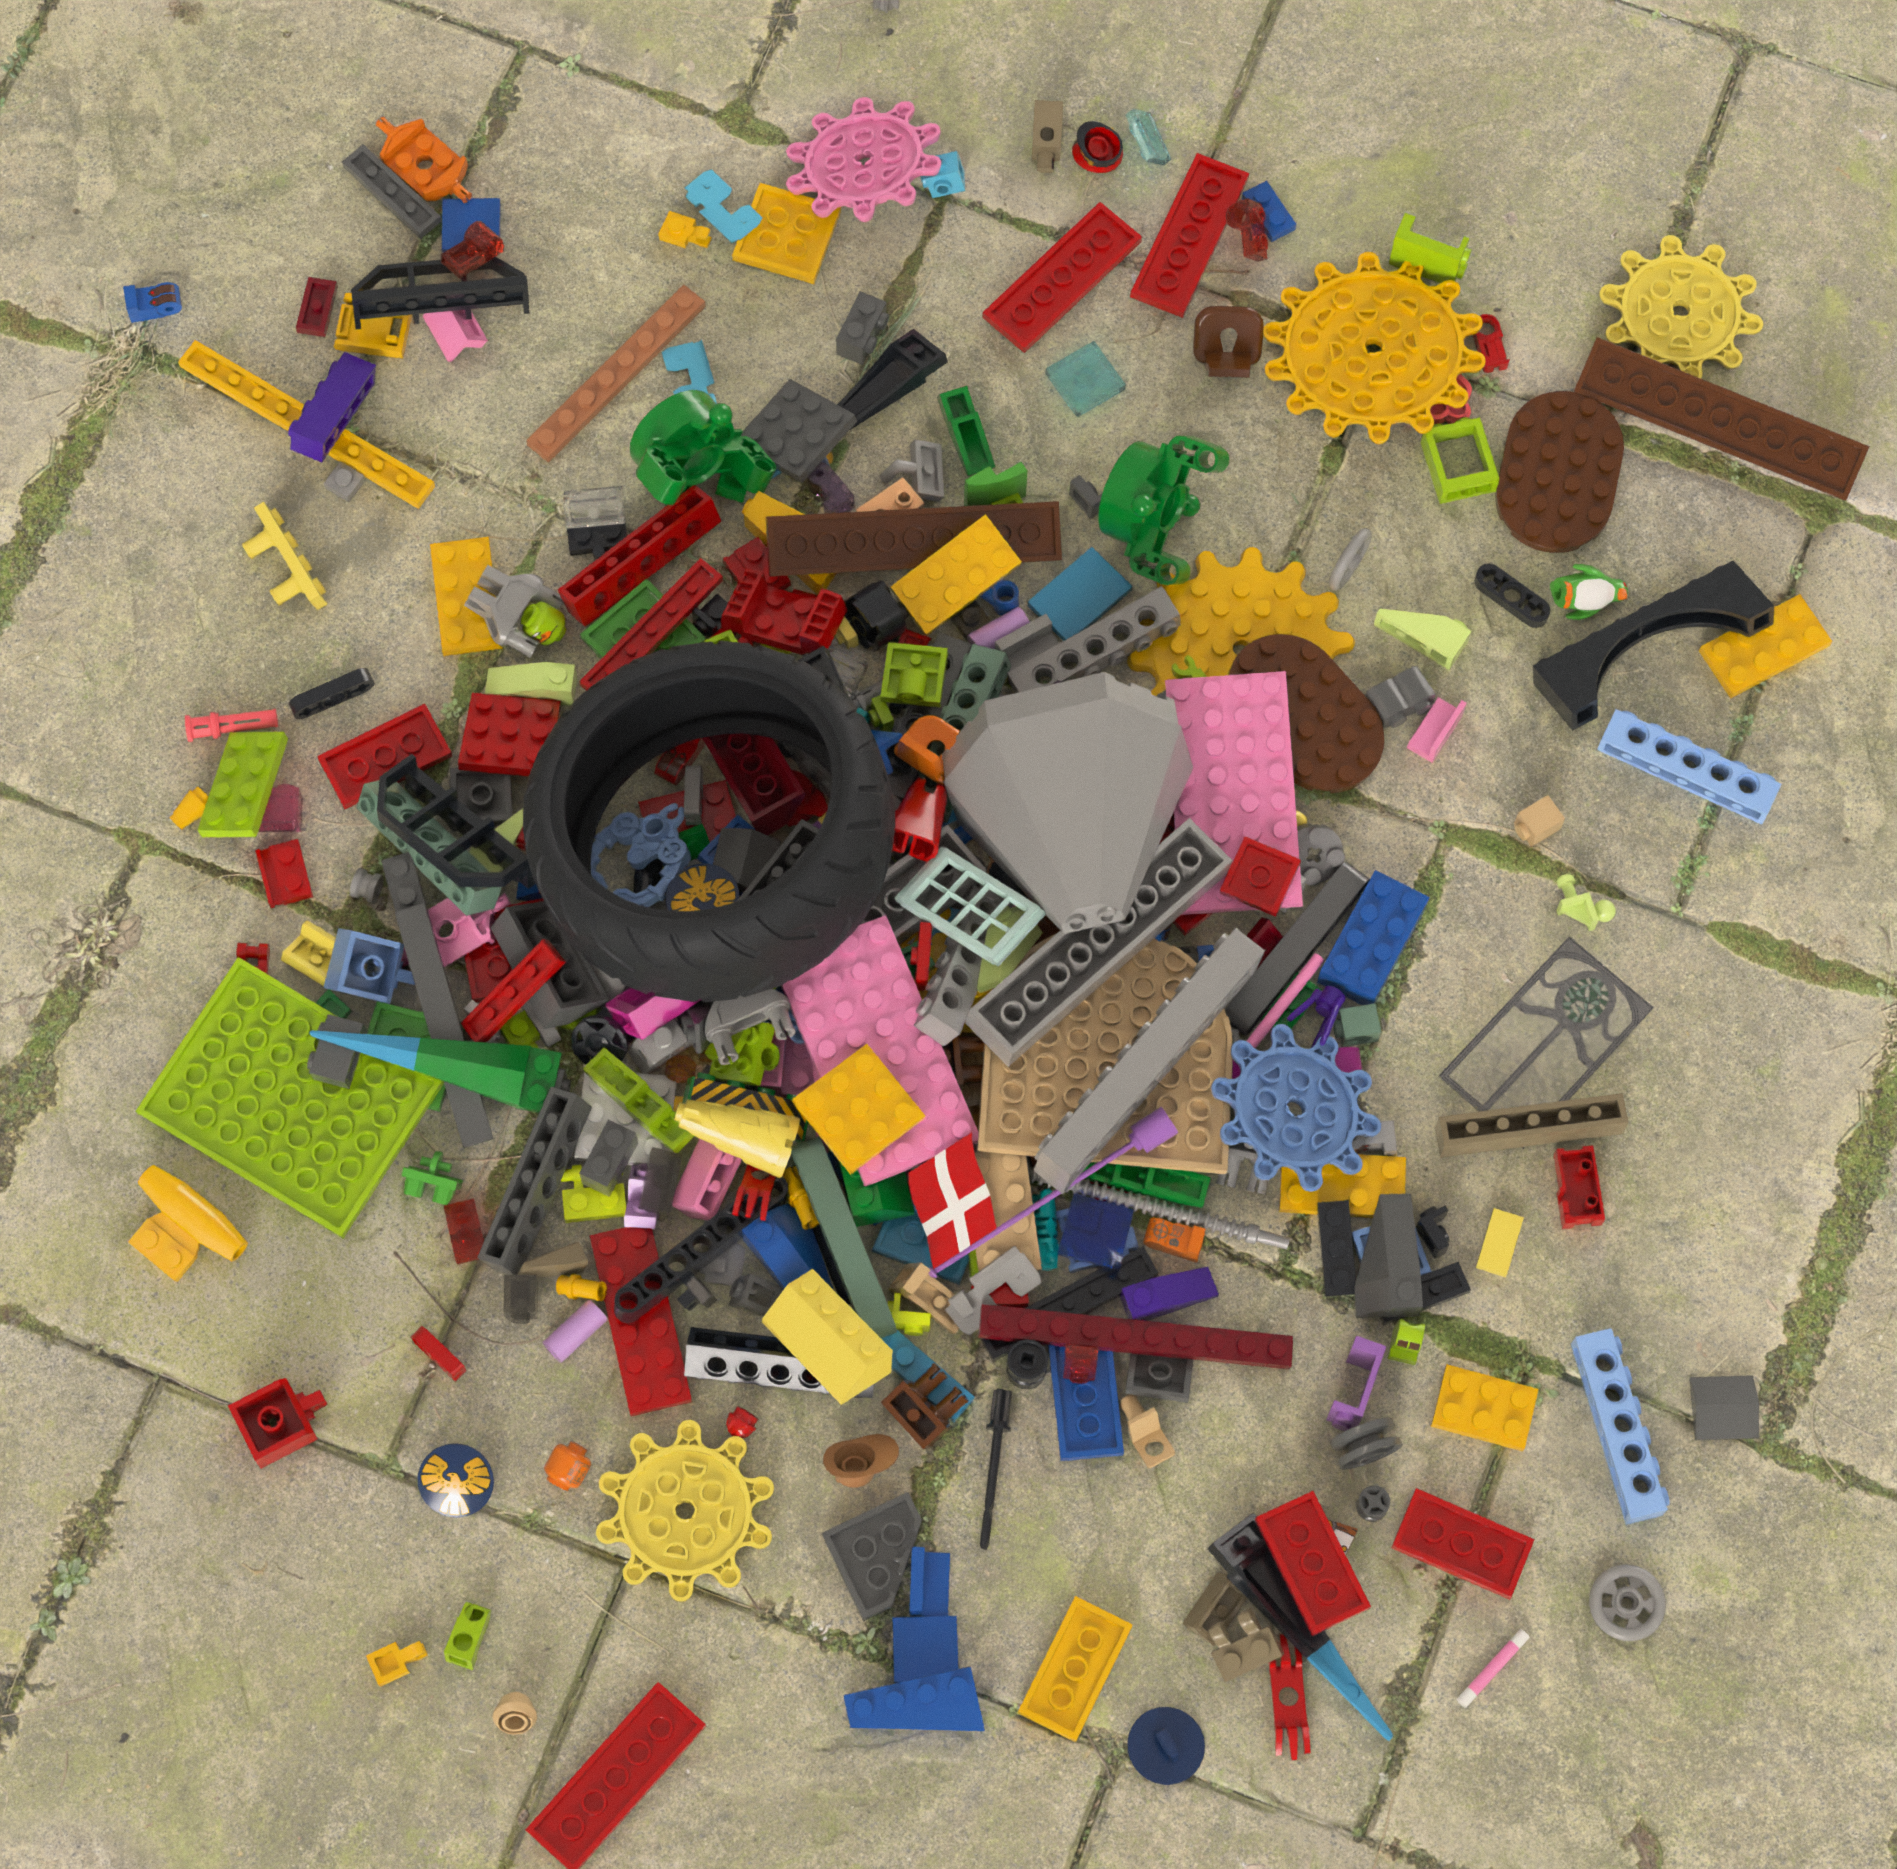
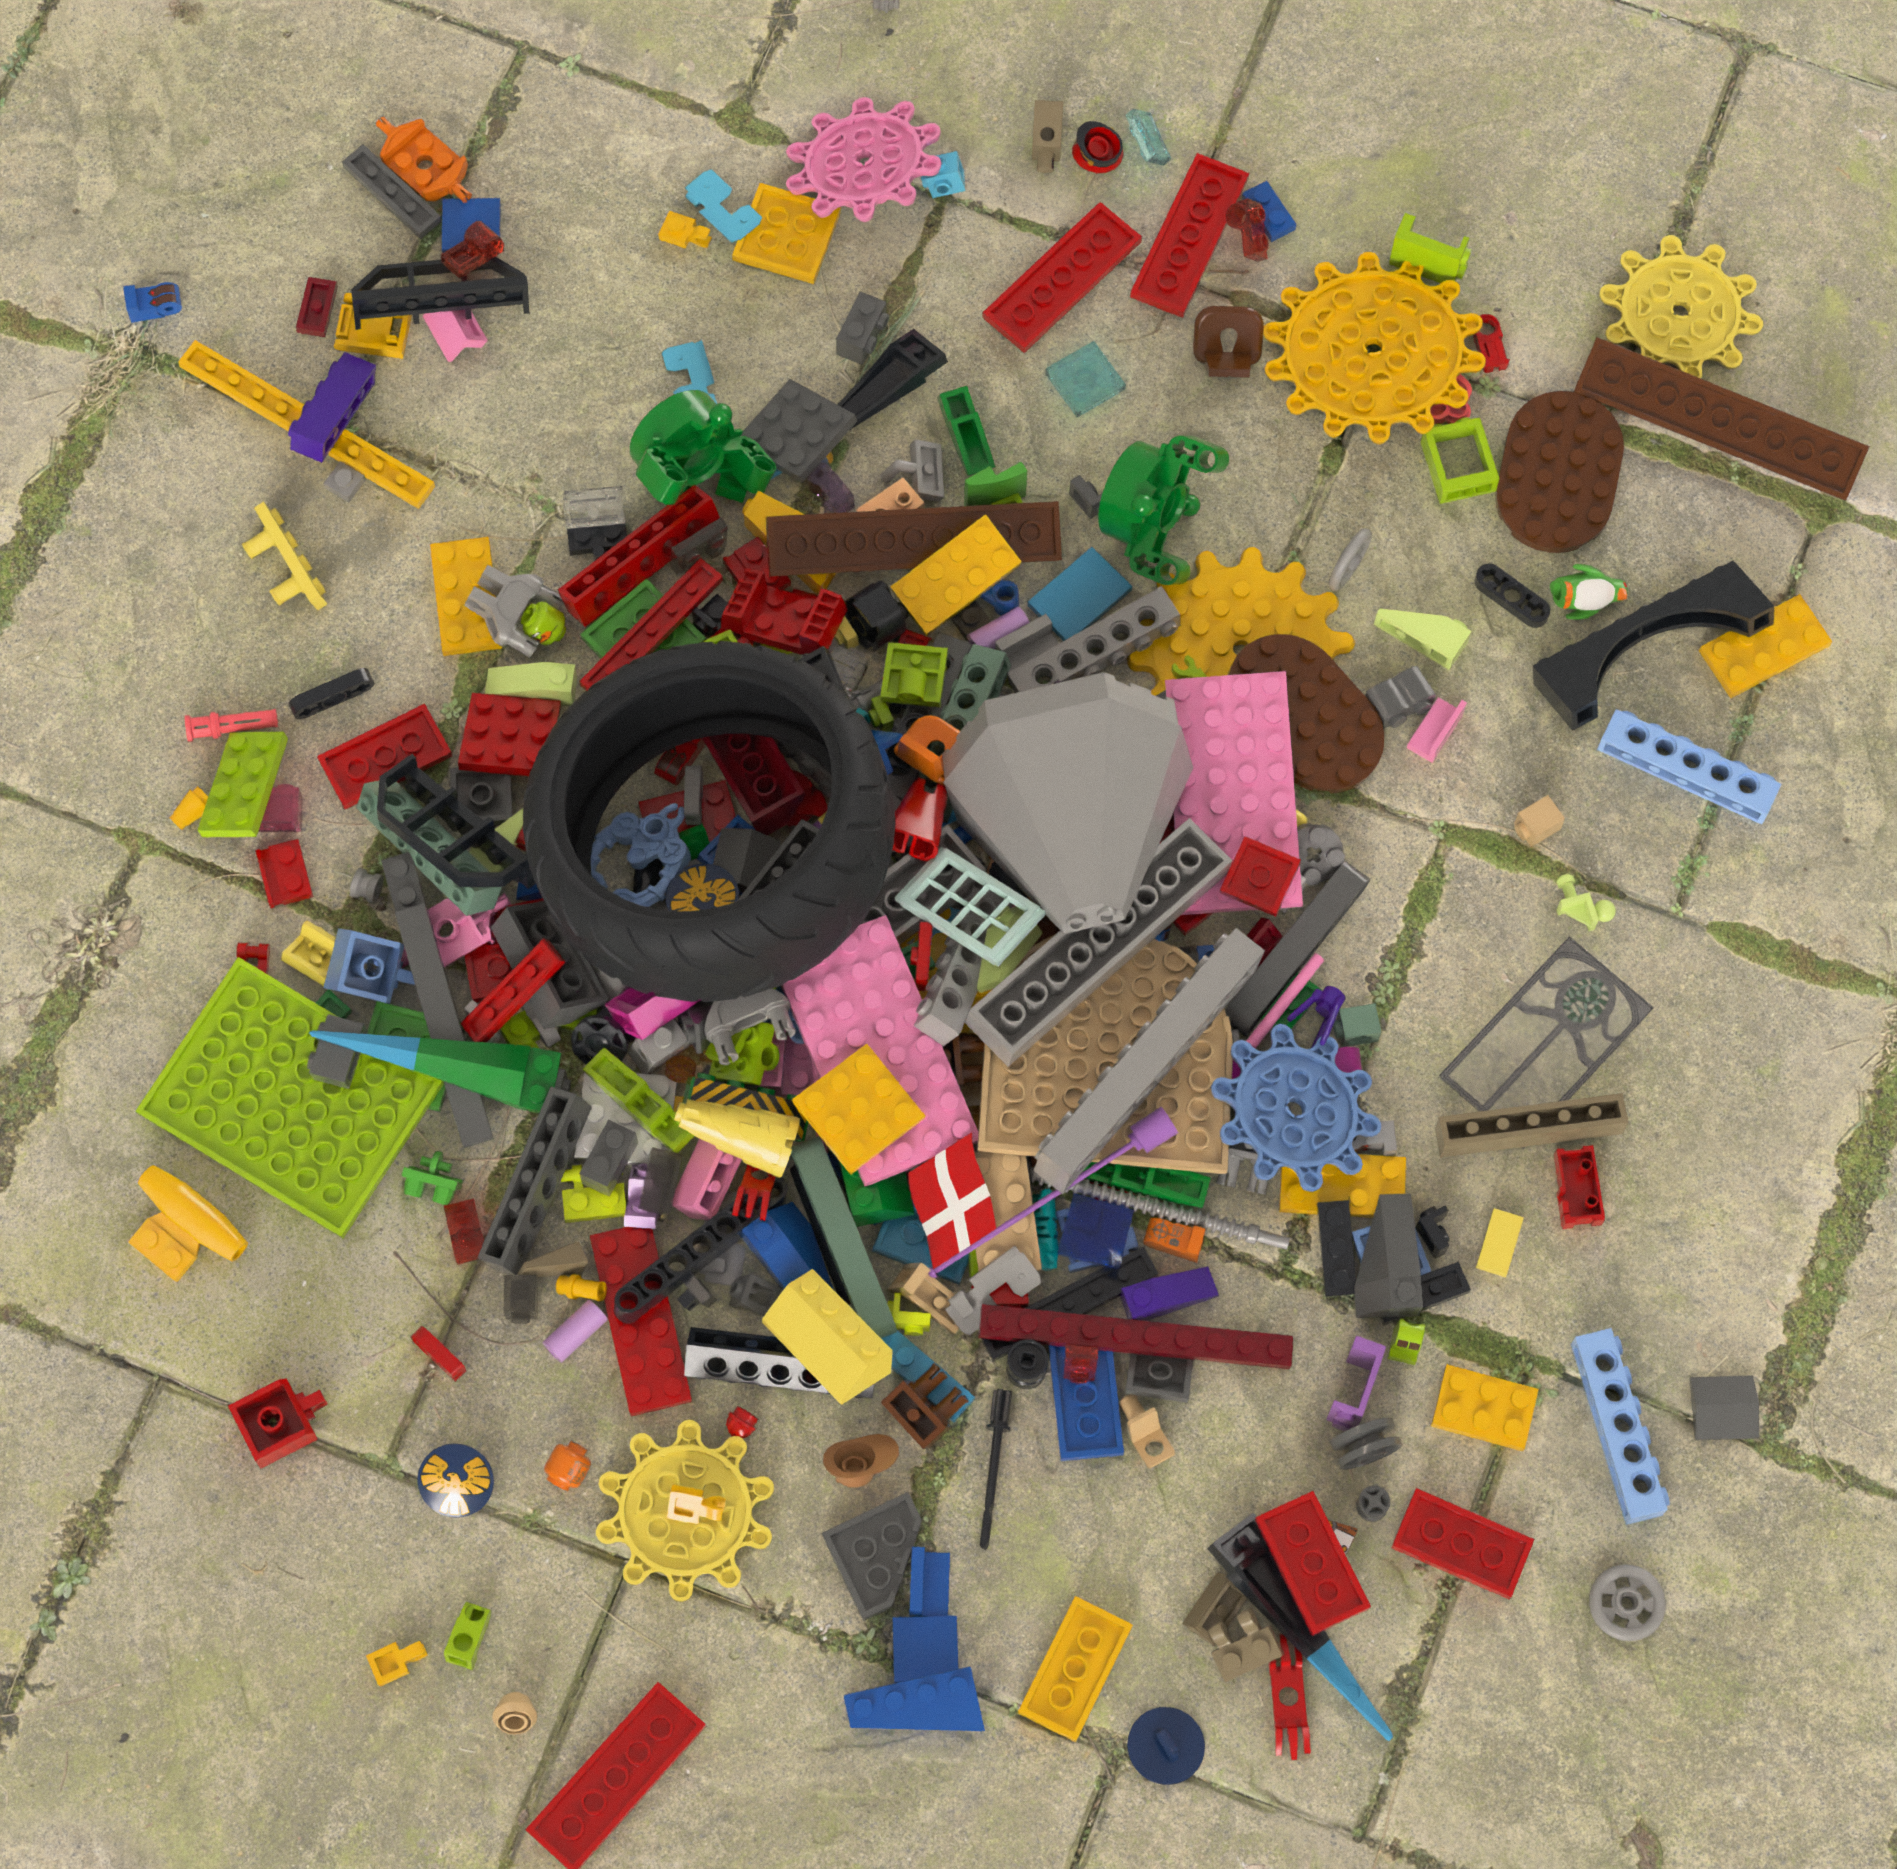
nougat plate [526,285,706,463] -> none
yellow pin [782,1166,819,1230] -> none
blue brick [1317,870,1430,1005] -> none
bright pink bar [1456,1629,1530,1708] -> none
none -> yellow plate [667,1485,726,1524]
none -> clear smoke plate [671,518,728,577]

